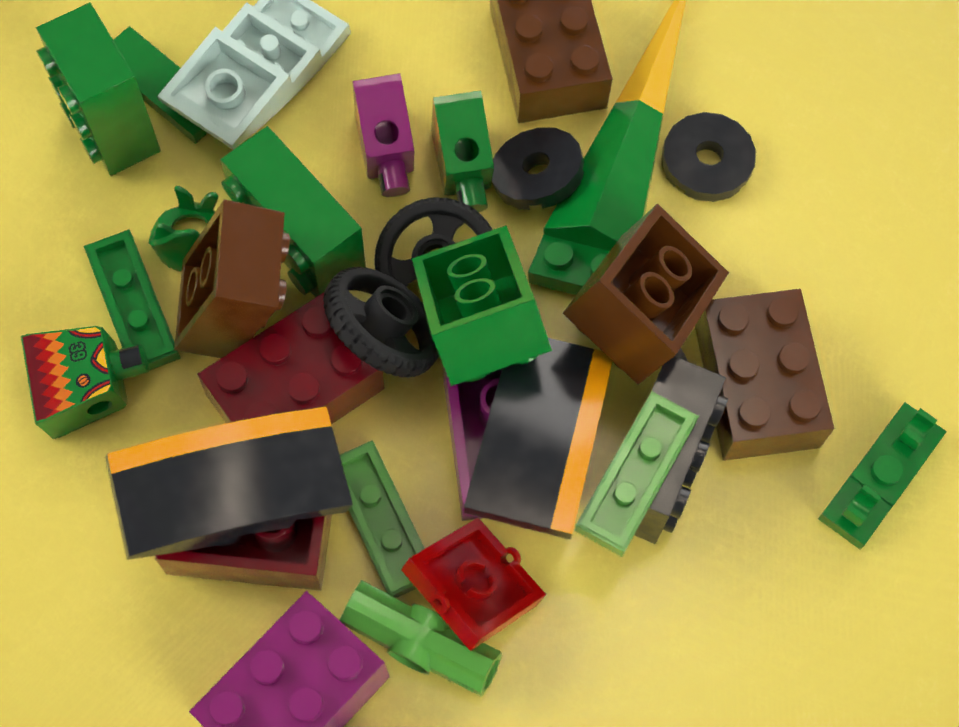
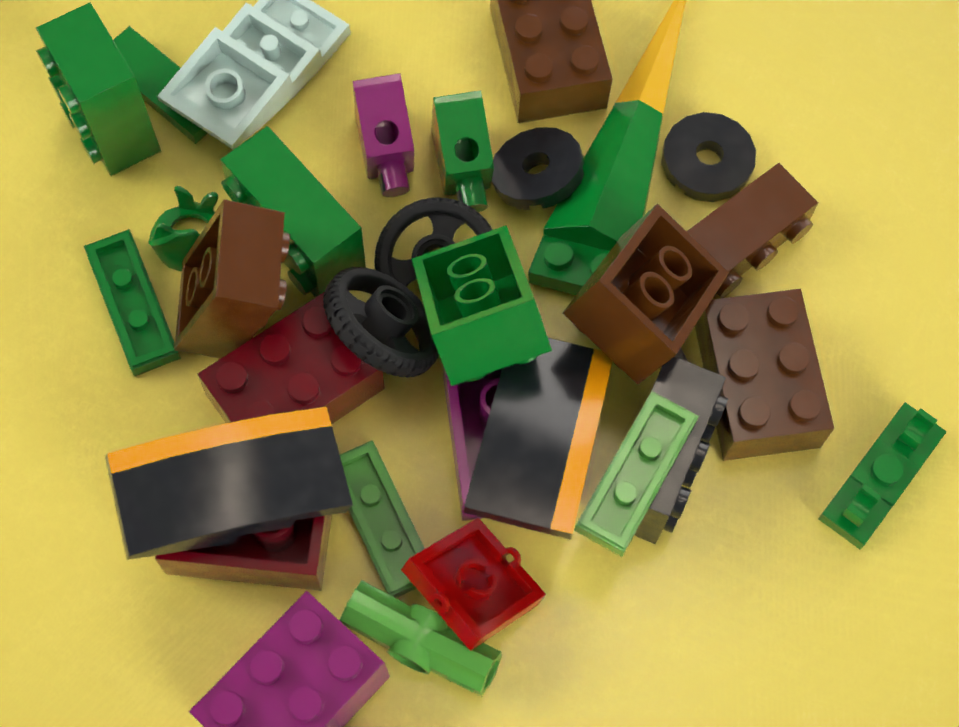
torso [21,326,149,439] -> none
none -> reddish brown brick [687,163,818,298]

